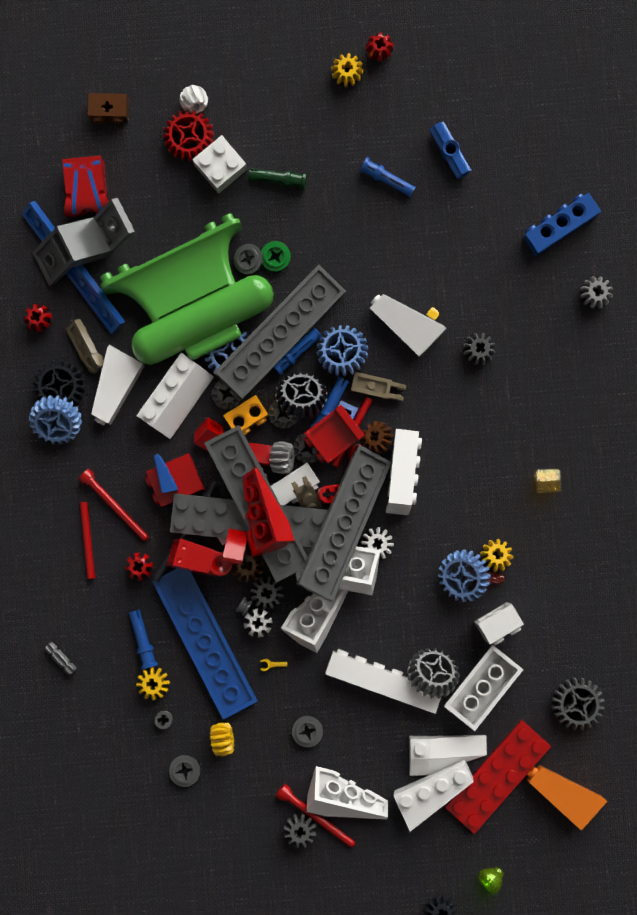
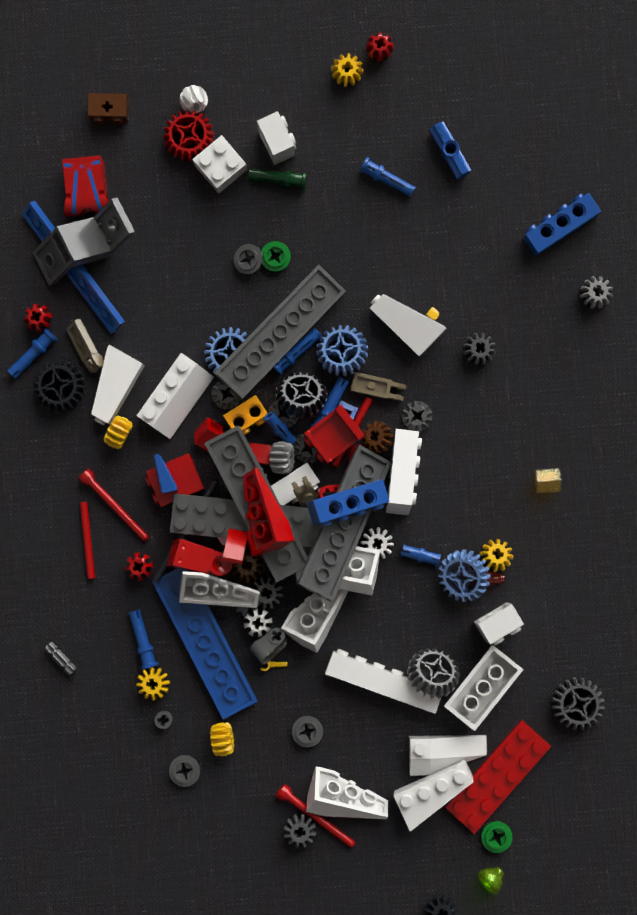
medium blue gear [29,395,82,445] -> none
bright green piece [100,213,274,365] -> none
orange slope [526,765,607,830] -> none
none -> blue pin [7,328,58,379]
none -> yellow gear [104,416,132,449]
none -> white wedge [179,571,259,608]
none -> dark grey piece [250,628,288,664]
none -> white brick [257,111,297,166]
none -> blue pin [264,411,296,444]
none -> blue brick [306,479,390,527]
none -> blue pin [401,544,441,566]
none -> dark grey gear [402,401,432,431]
none -> green gear [481,821,512,853]

